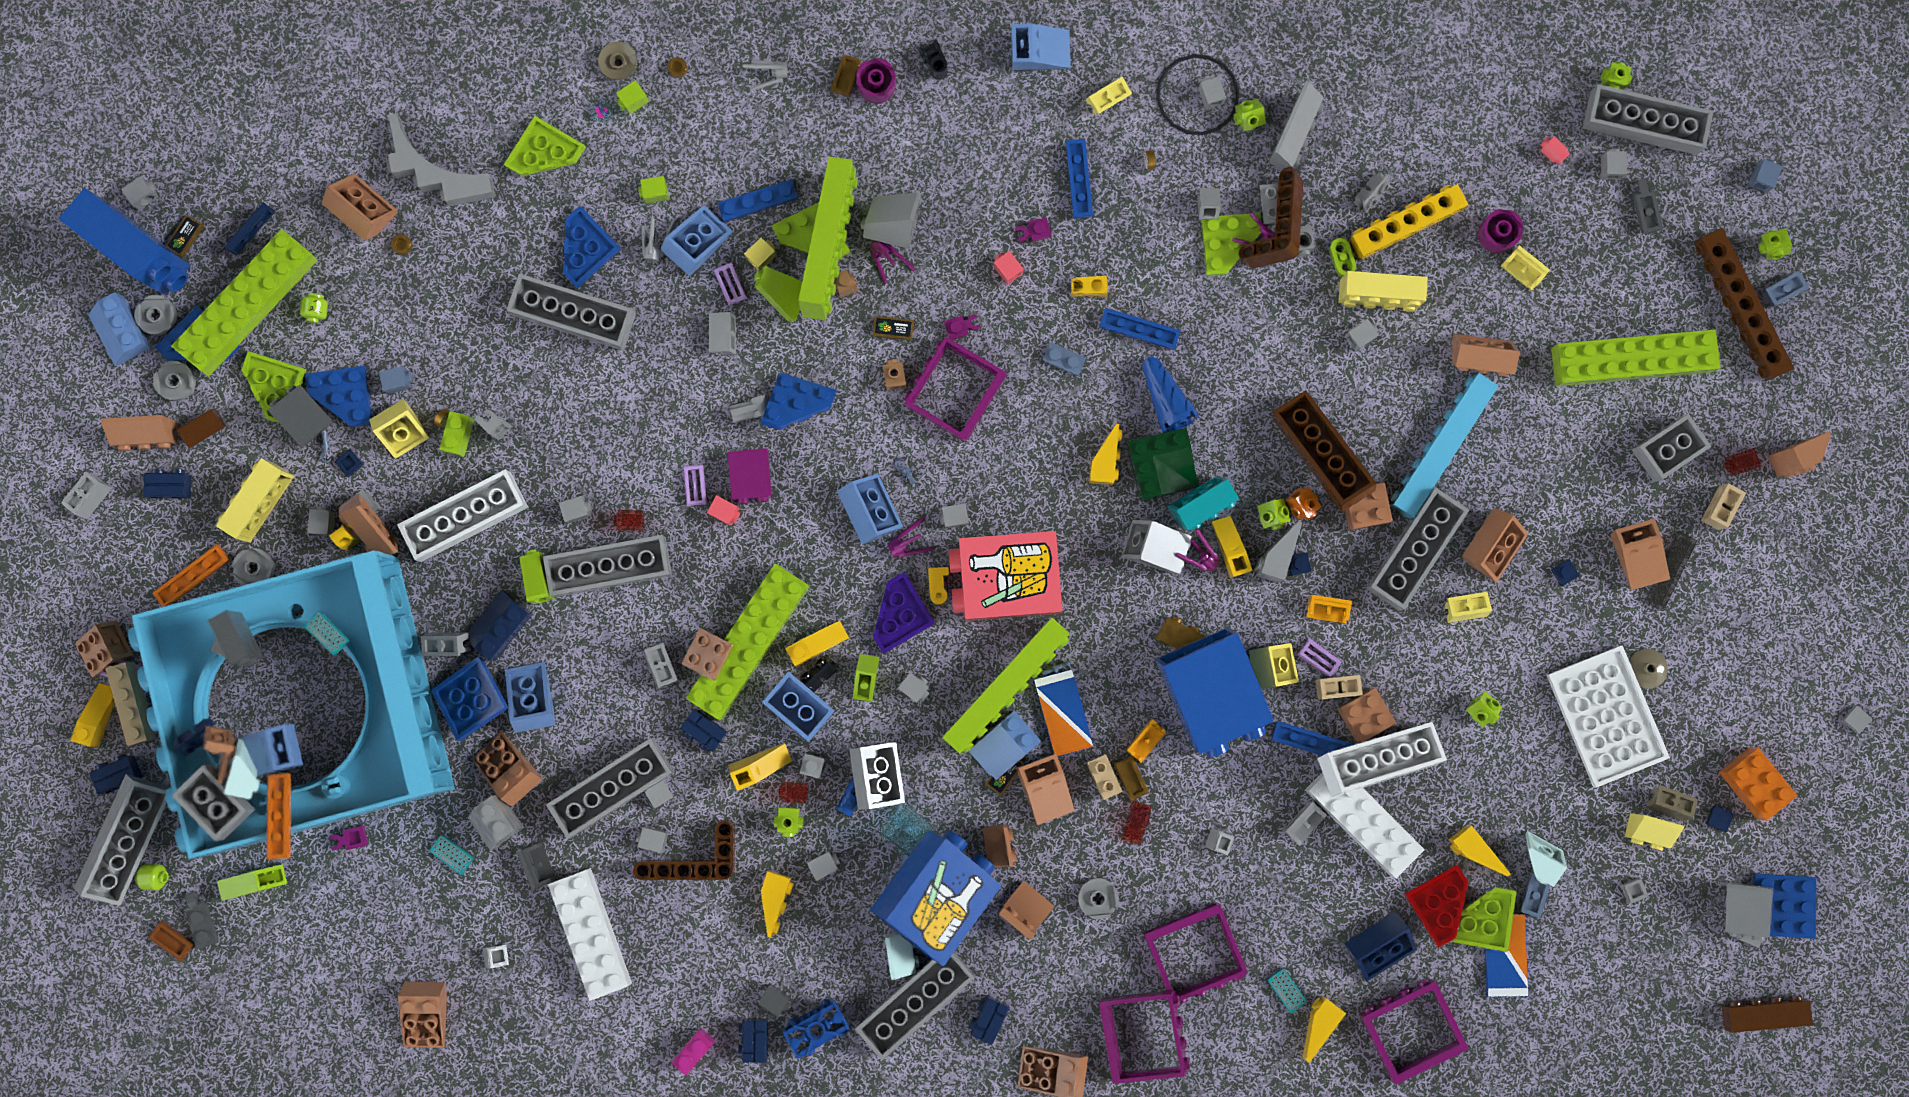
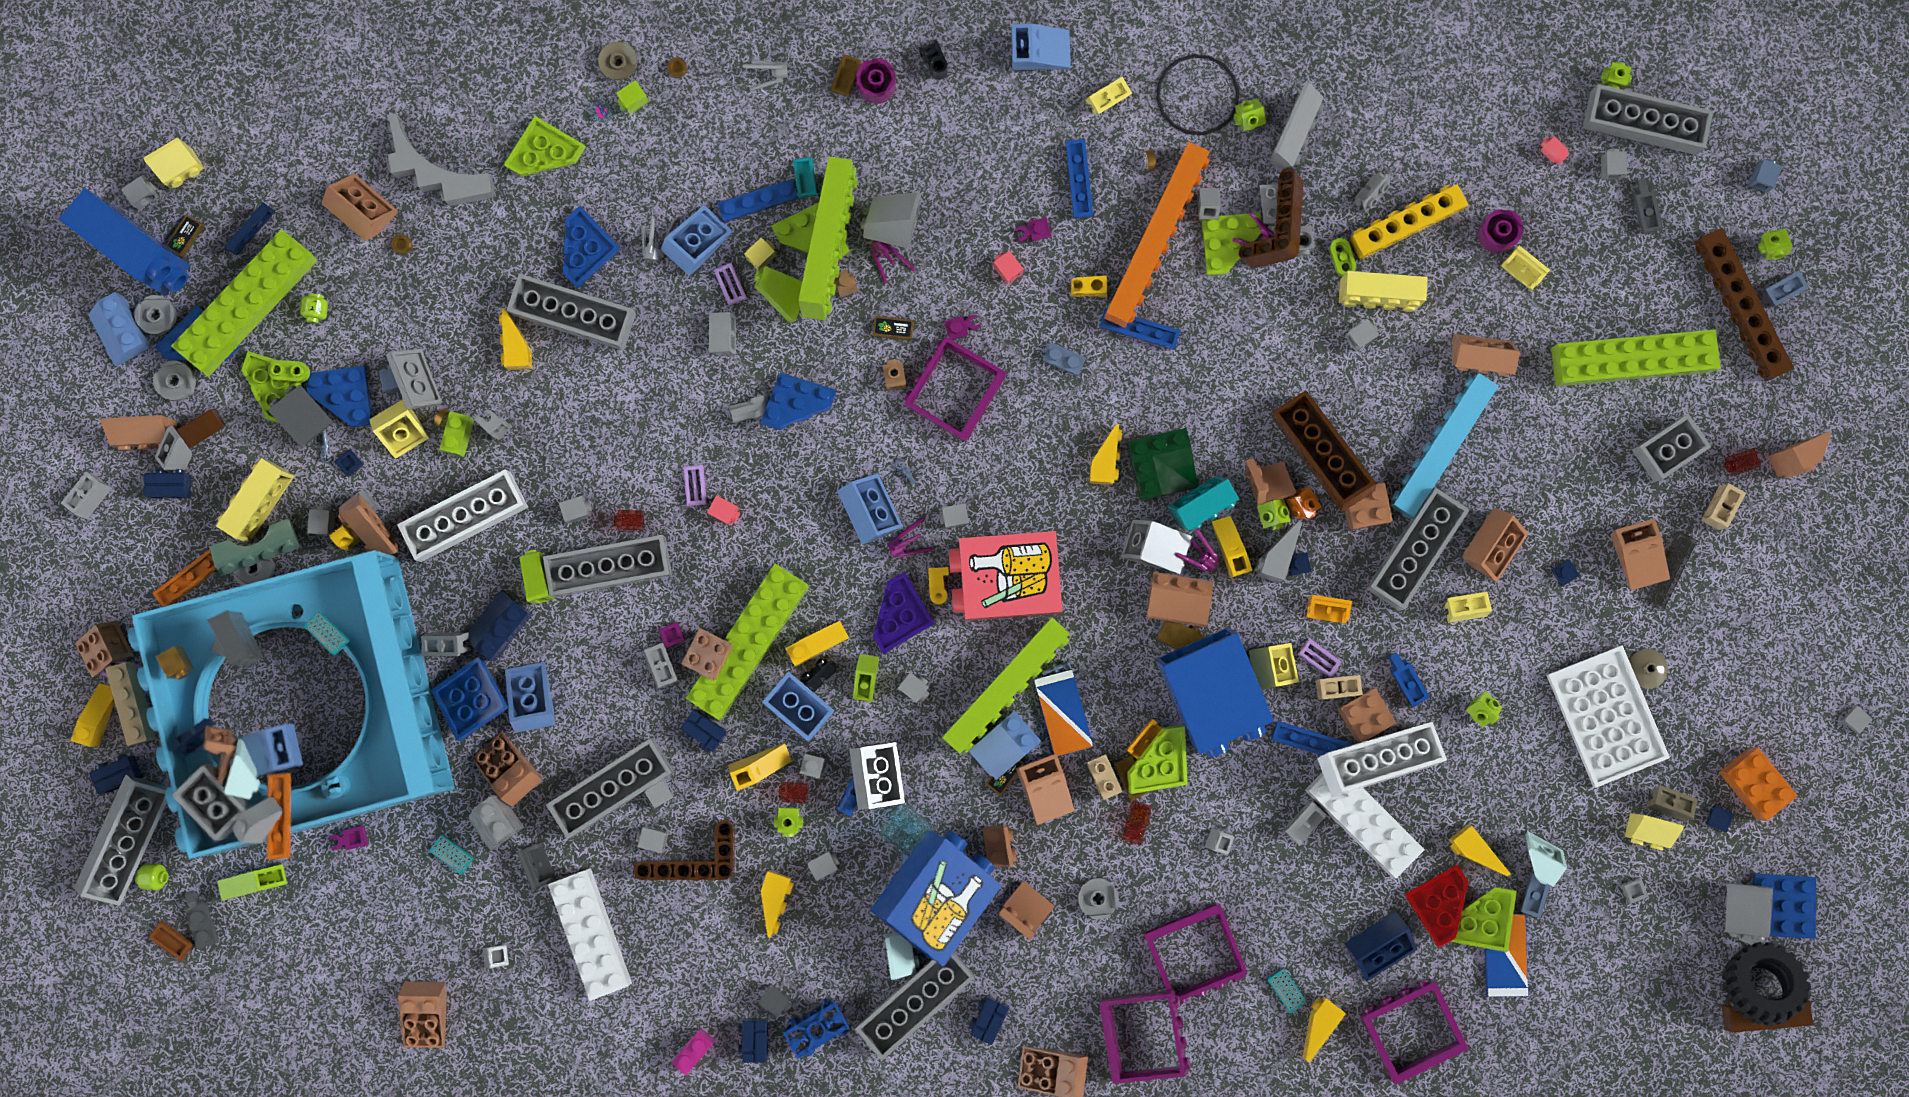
lime brick [638,176,669,204] -> none
magenta panel [727,448,773,504] -> none
blue cone [1142,356,1199,433] -> none
light grey brick [1198,76,1226,110] -> none
none -> light yellow slope [143,137,204,189]
none -> light grey slope [155,426,192,470]
none -> pearl gold brick [156,646,194,680]
none -> sand green arch [209,518,300,576]
none -> light grey slope [232,797,283,844]
none -> lime plate [268,360,310,383]
none -> light grey tile [386,349,442,410]
none -> yellow slope [499,308,532,370]
none -> magenta plate [659,622,686,648]
none -> teal tile [793,157,818,199]
none -> orange brick [1104,142,1210,328]
none -> lime plate [1127,724,1188,794]
none -> nougat slope [1147,572,1213,627]
none -> nougat bracket [1245,458,1296,505]
none -> blue hinge [1388,653,1430,708]
none -> black tyre [1722,942,1811,1026]

